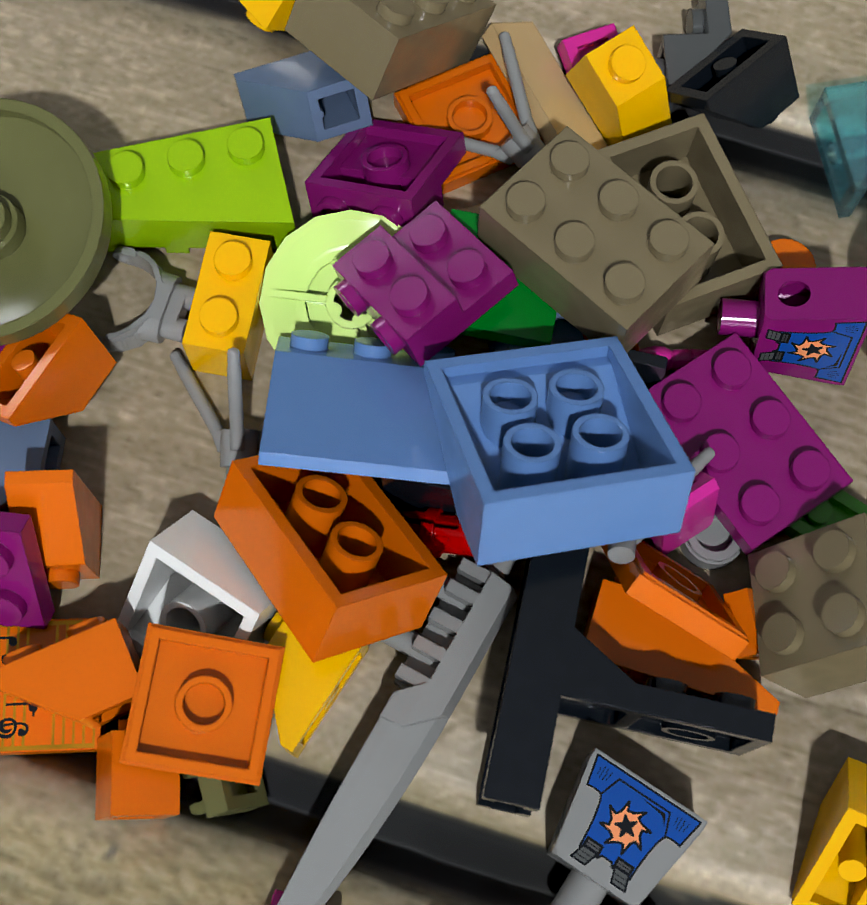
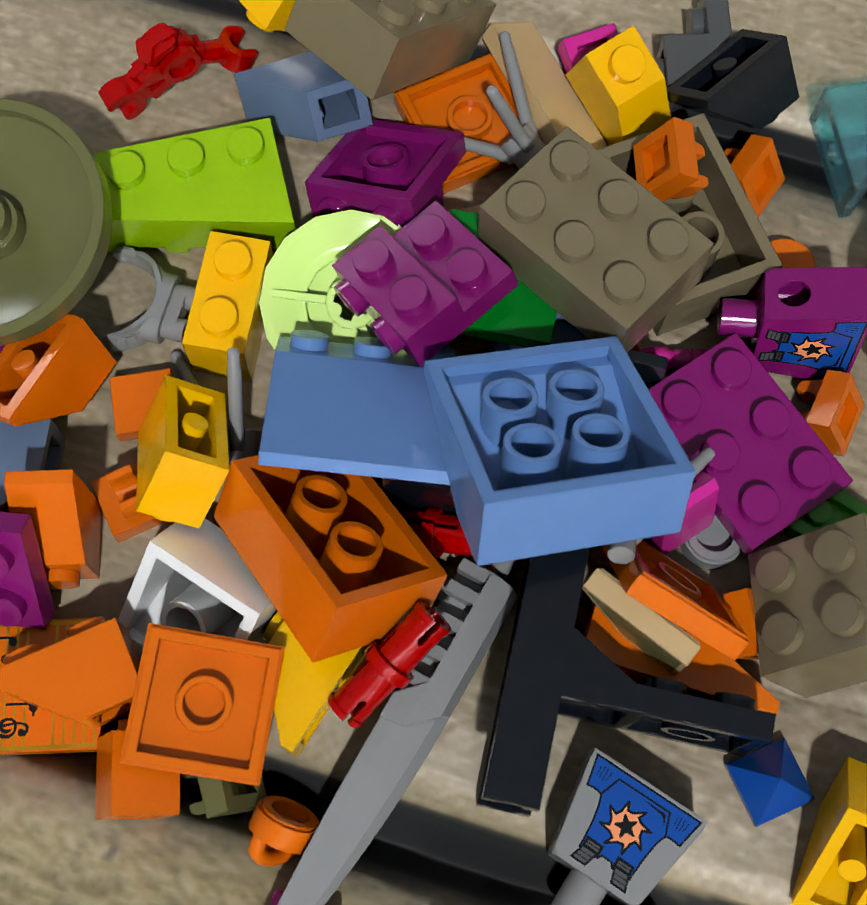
none -> orange tile [90,461,164,543]
none -> red piece [98,23,258,121]
none -> orange tile [109,368,174,442]
none -> yellow brick [136,375,230,529]
none -> orange tile [248,795,320,867]
none -> red pin [327,600,451,729]
none -> tan tile [582,568,701,676]
none -> orange tile [633,117,709,202]
none -> orange tile [724,134,785,217]
none -> blue slope [725,737,815,827]
none -> orange tile [796,369,865,457]

